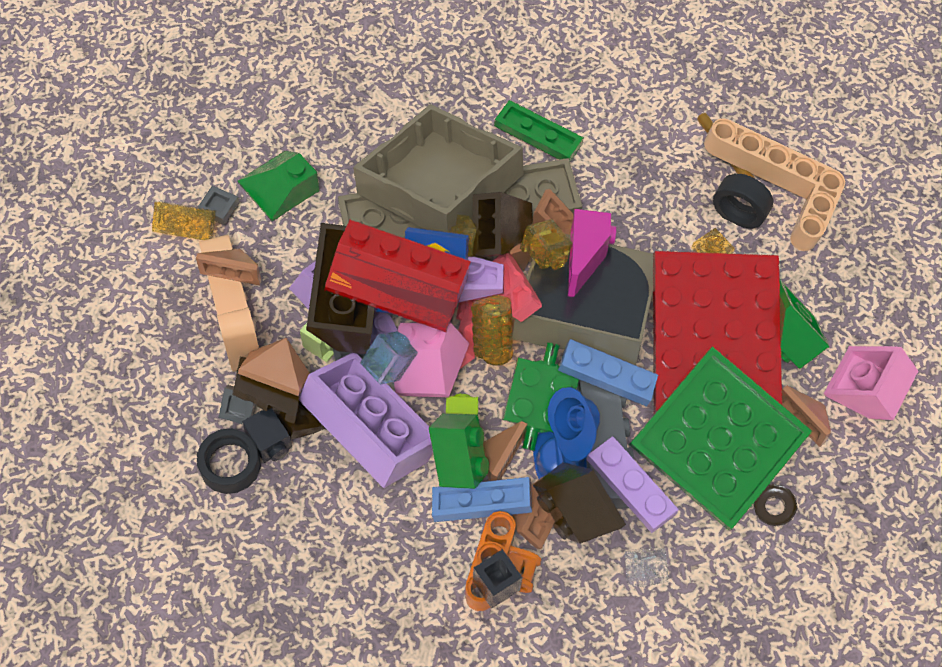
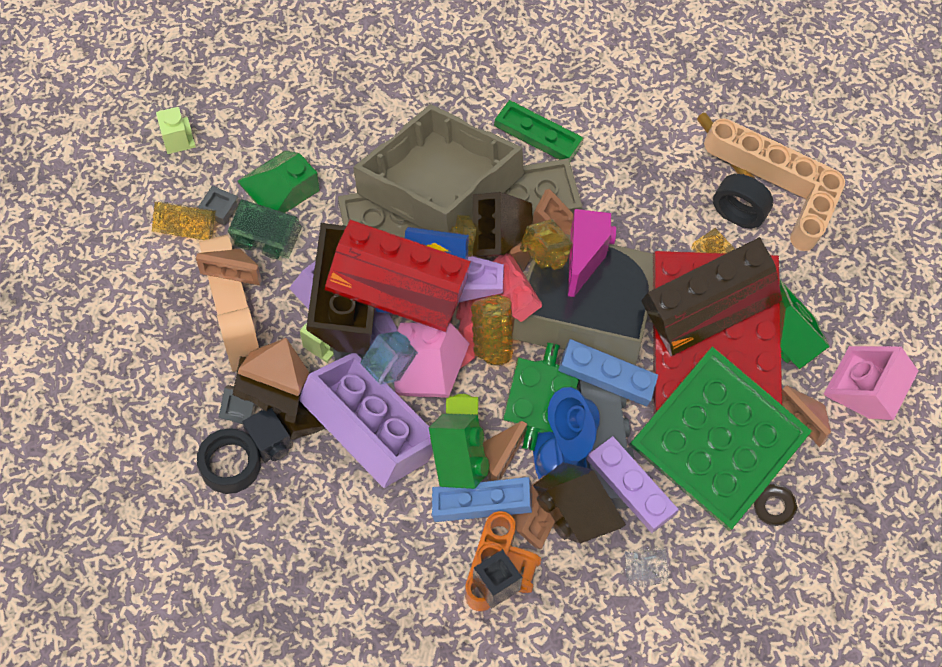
none -> yellowish green brick [156,107,196,154]
none -> clear green brick [228,199,302,259]
none -> dark brown slope [641,237,782,357]

